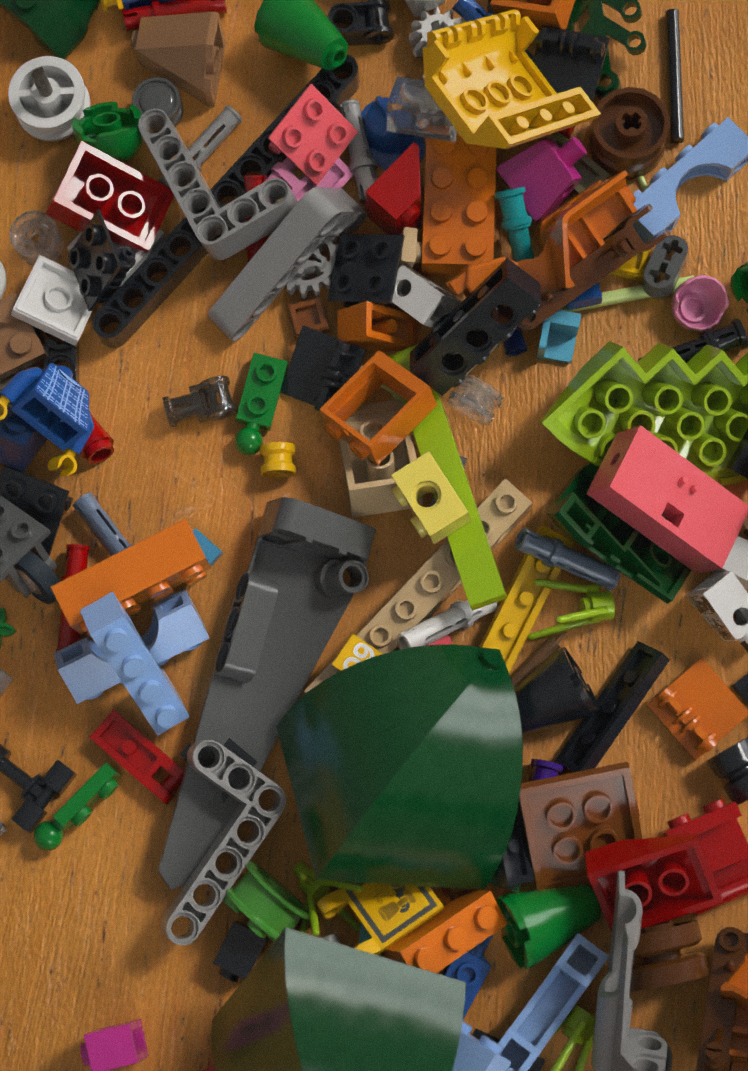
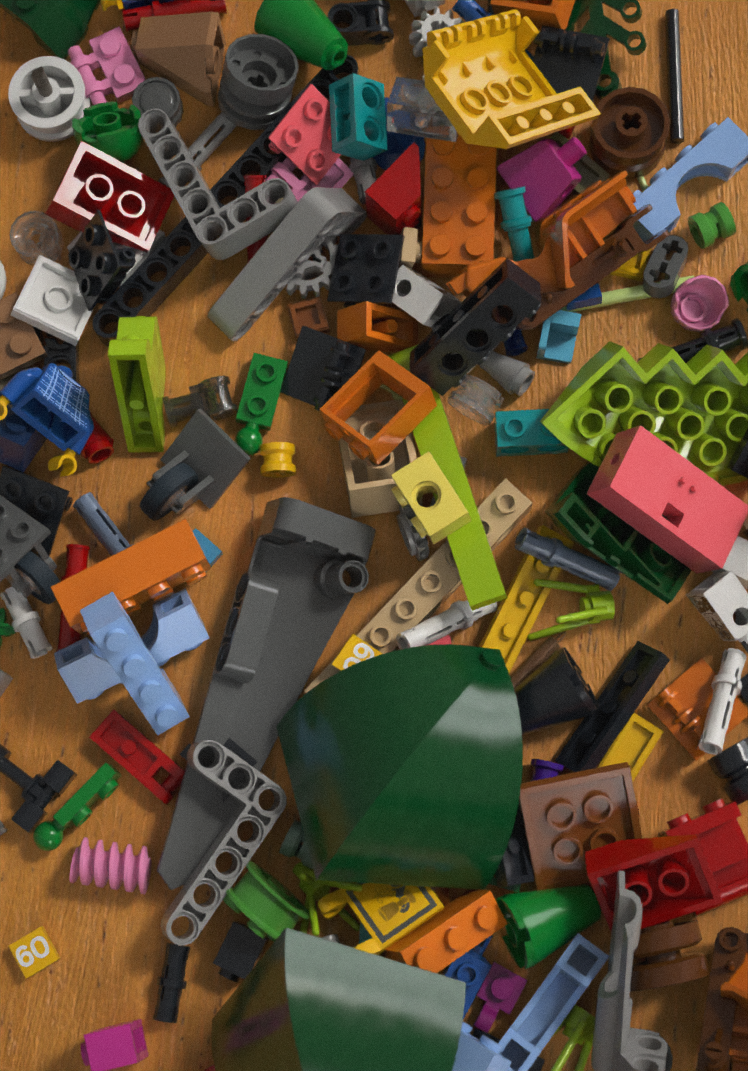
none -> white pin [0,587,52,659]
none -> yellow tile [8,926,61,979]
none -> bright pink plate [67,26,146,105]
none -> bright pink piece [69,837,152,894]
none -> lime brick [108,316,166,453]
none -> dark grey plate [140,409,251,521]
none -> black pin [153,943,191,1023]
none -> dark grey wheel [217,34,299,130]
none -> sand green wheel [279,820,313,869]
none -> teal brick [329,73,387,161]
none -> light grey gear [397,504,430,561]
none -> magenta plate [473,962,527,1033]
none -> light grey cone [480,350,535,396]
none -> teal brick [494,409,569,457]
none -> yellow tile [597,713,664,782]
none -> bright green wheel [688,202,736,249]
none -> white pin [698,648,747,755]

